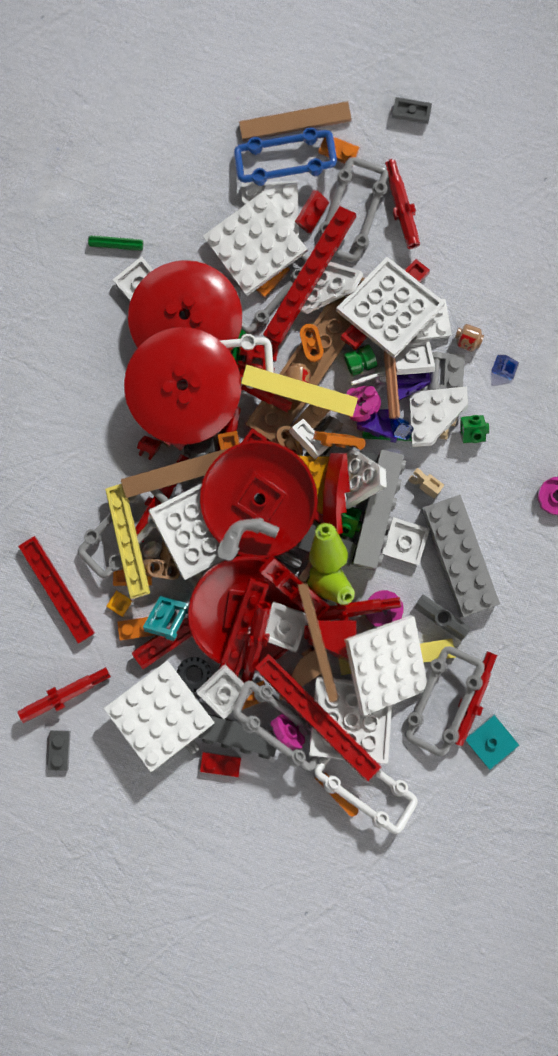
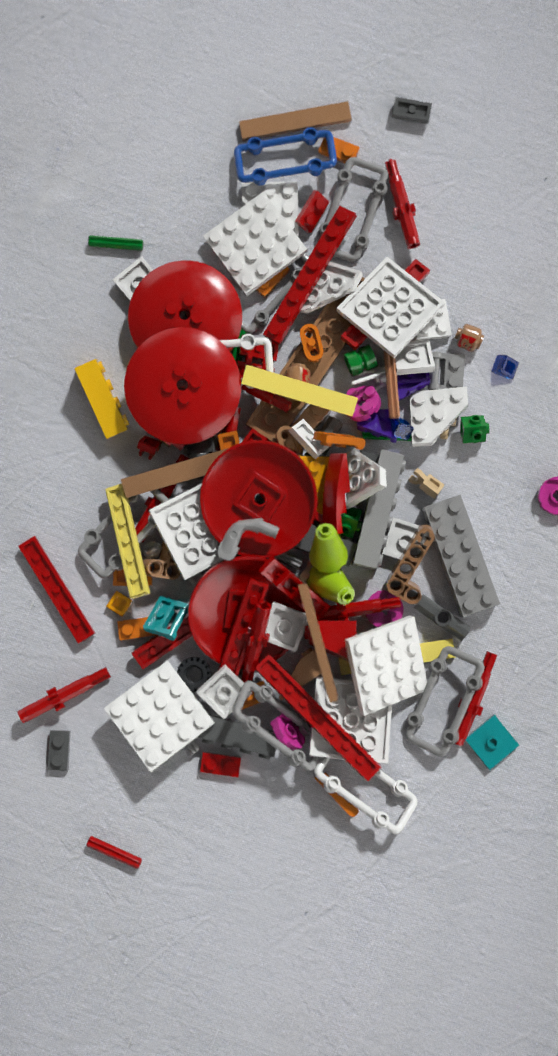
none -> yellow wedge [74,359,129,439]
none -> red axle [86,836,142,869]
none -> medium nougat beam [387,524,434,604]

